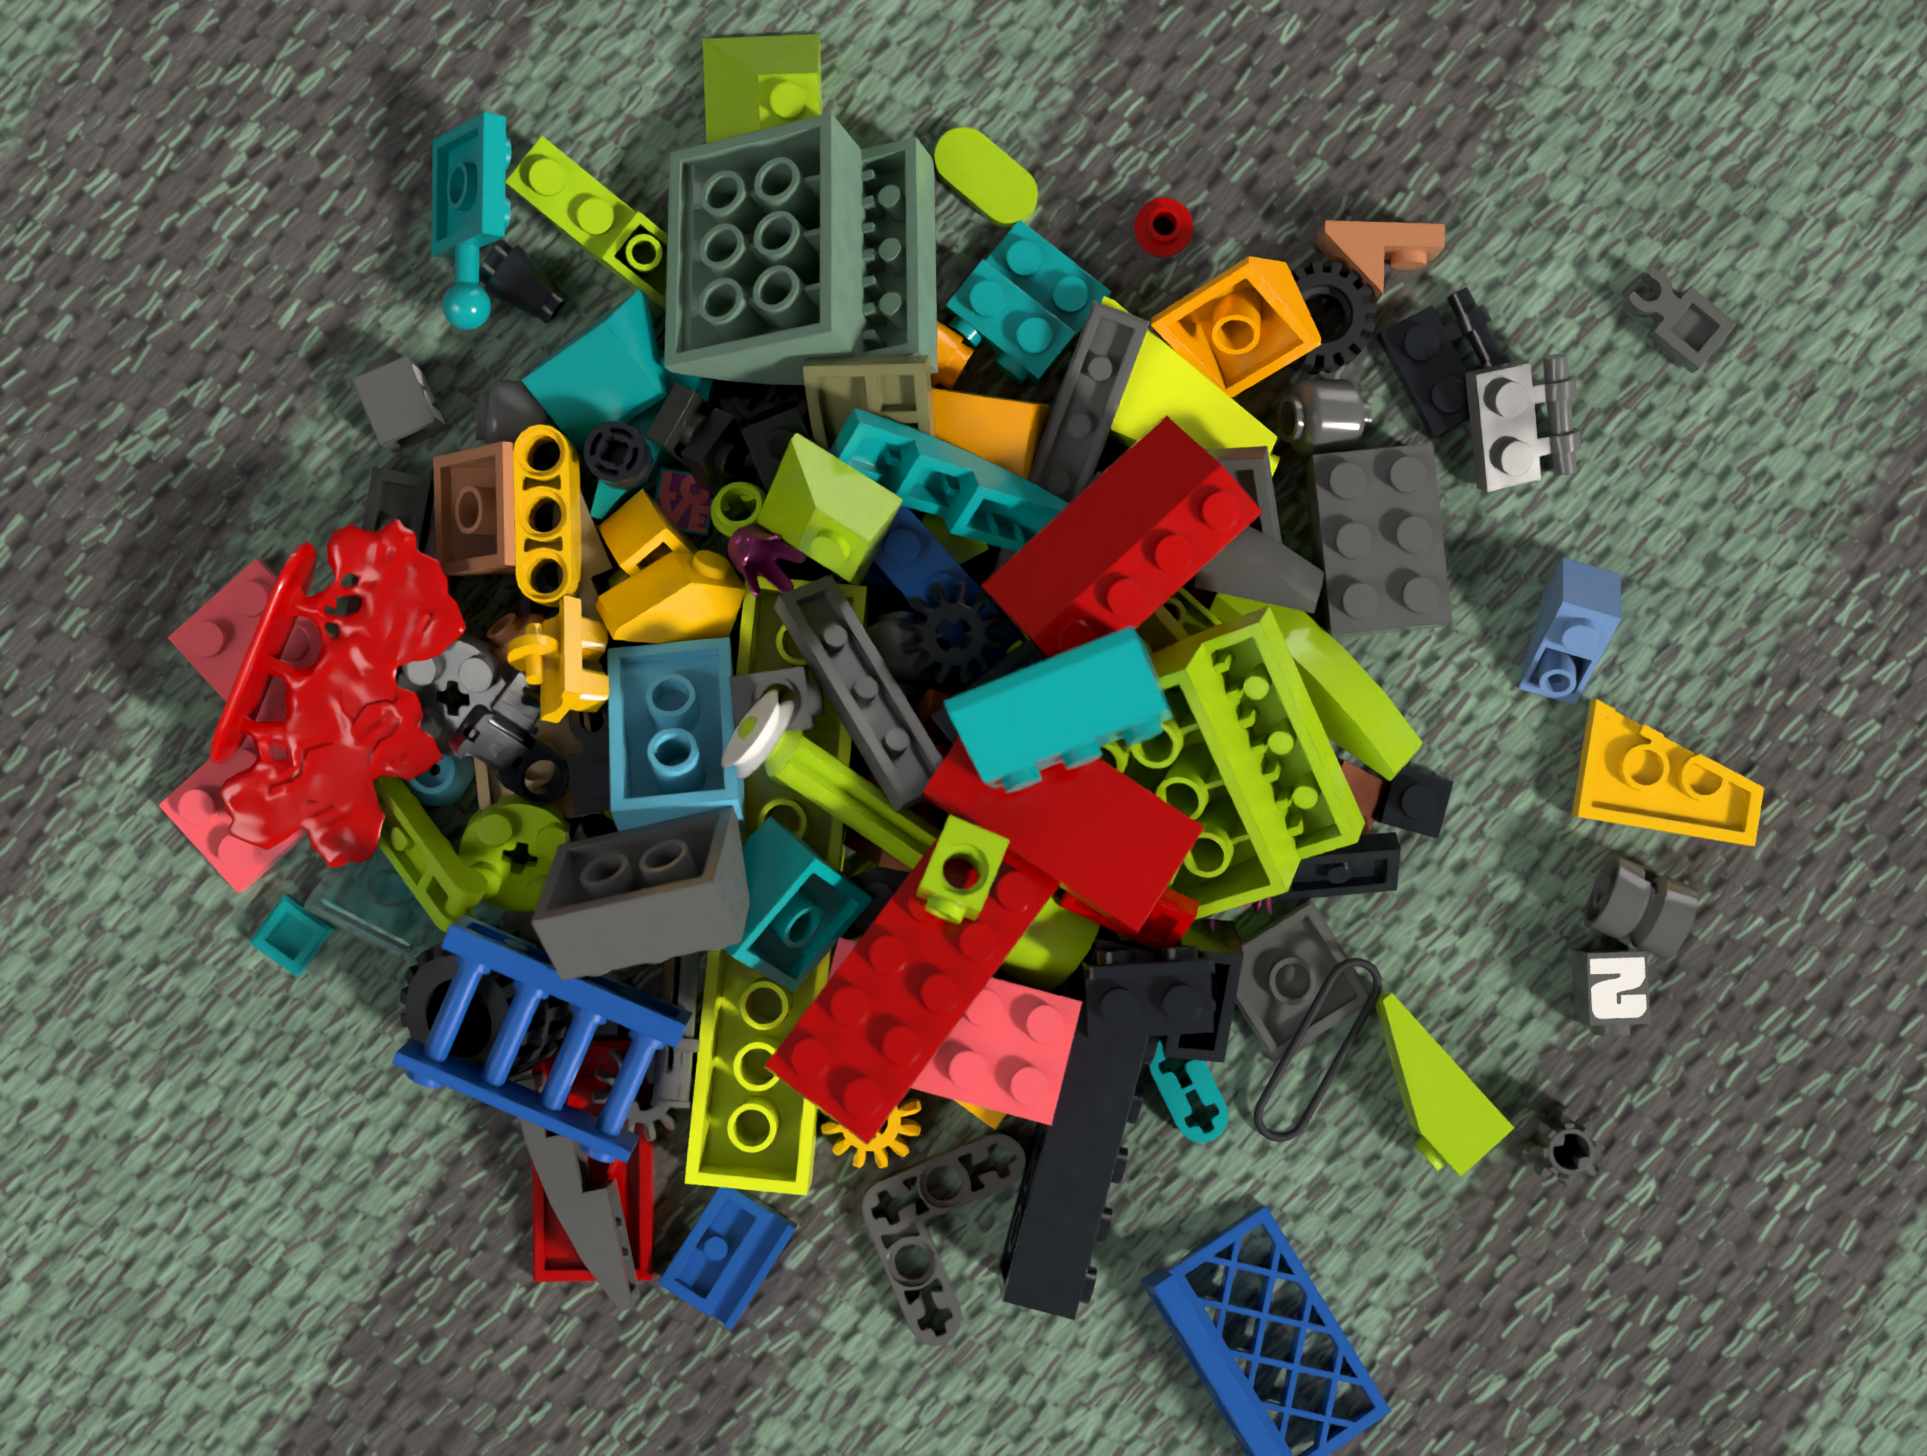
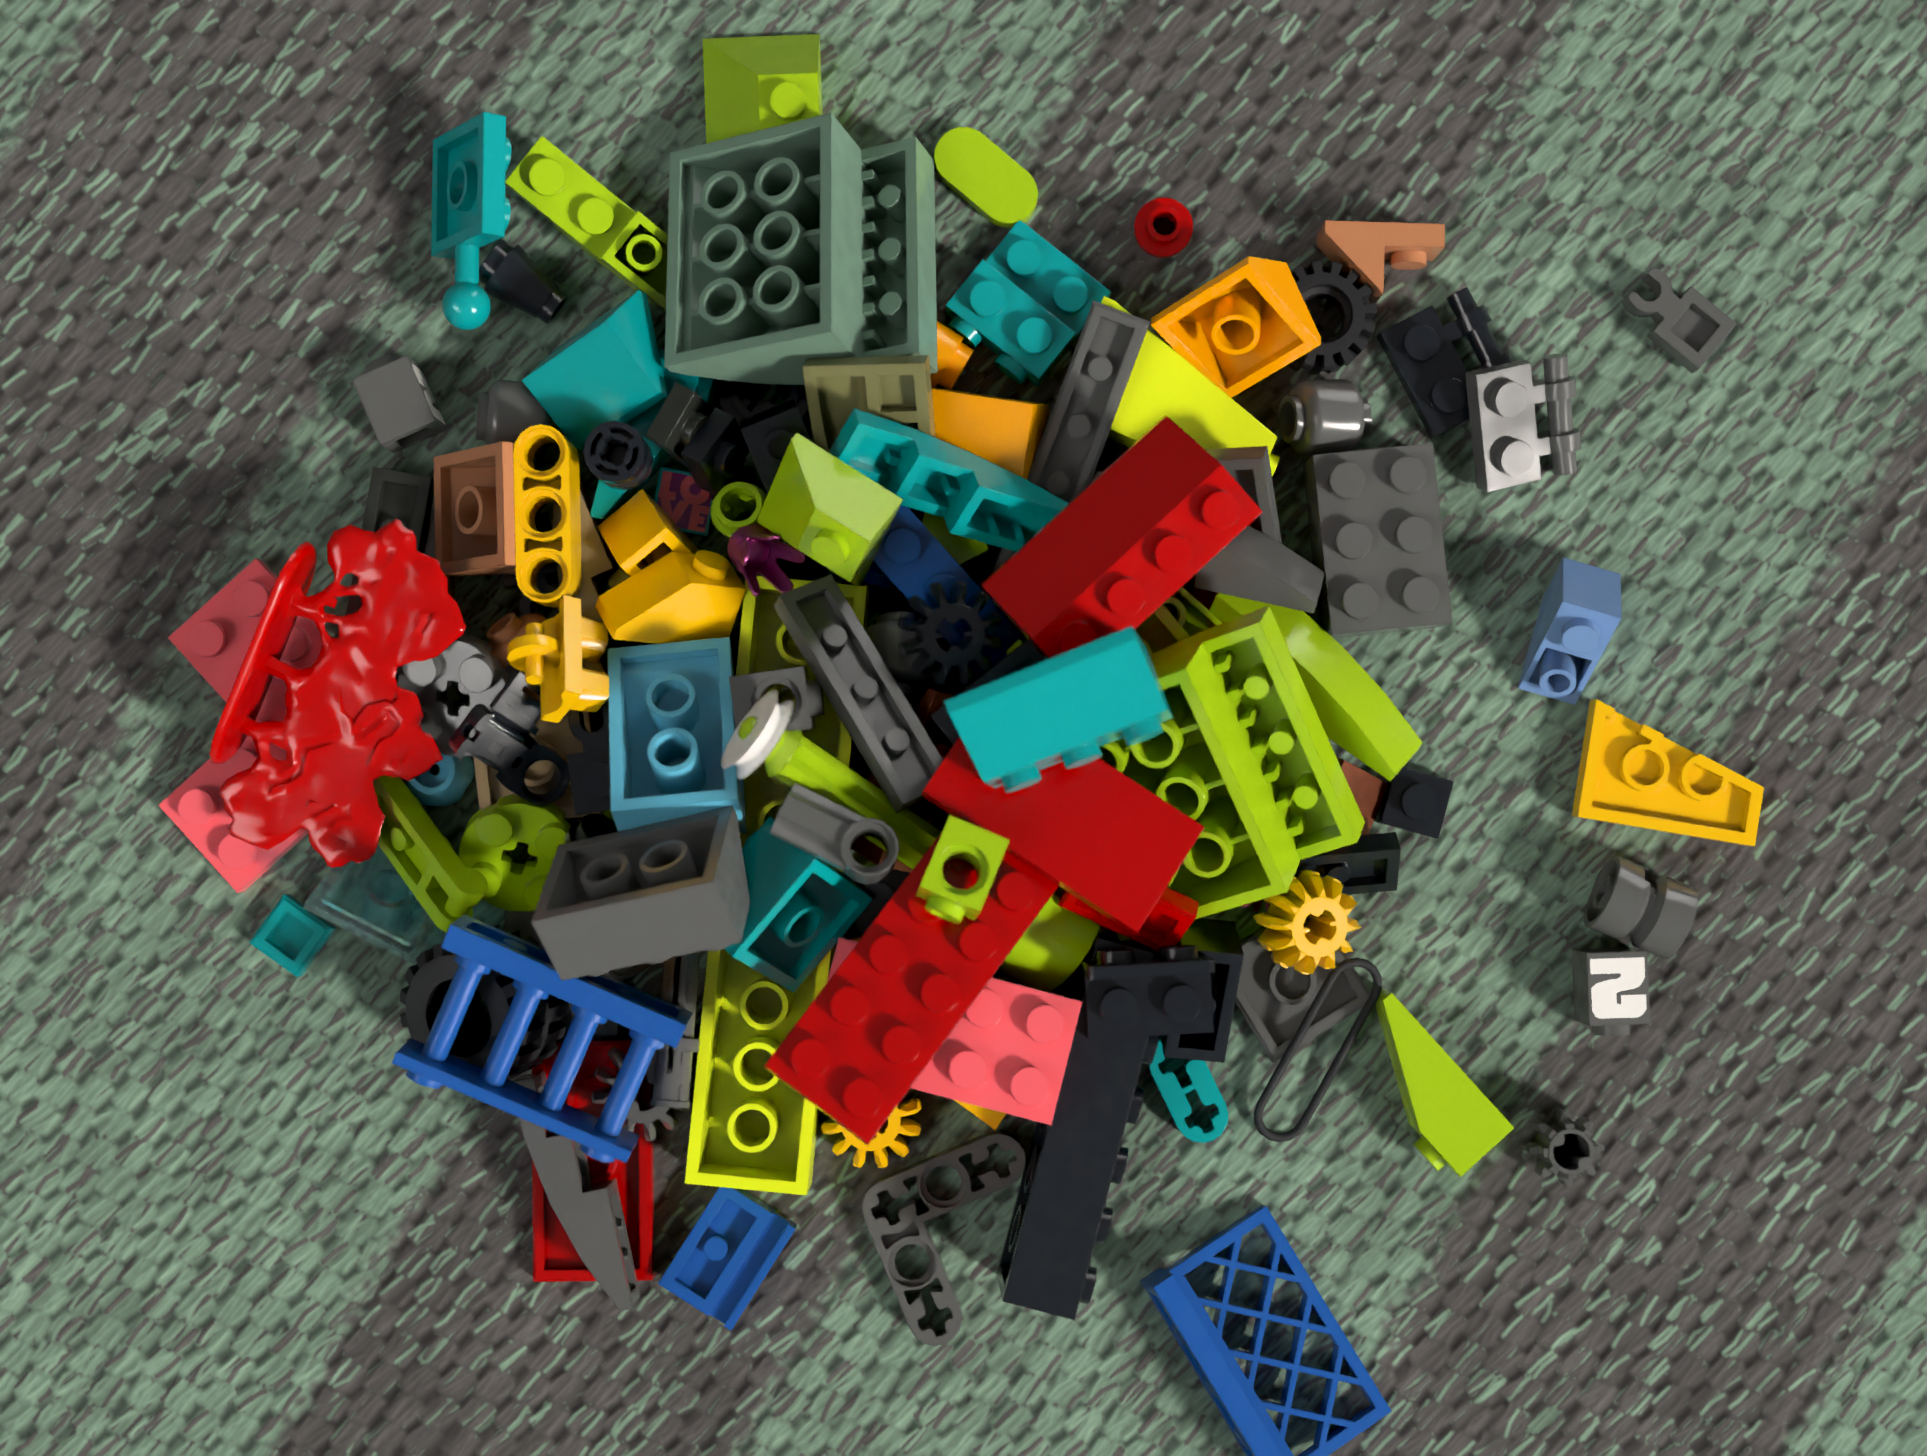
none -> dark grey piece [770,783,899,884]
none -> yellow gear [1253,869,1362,974]

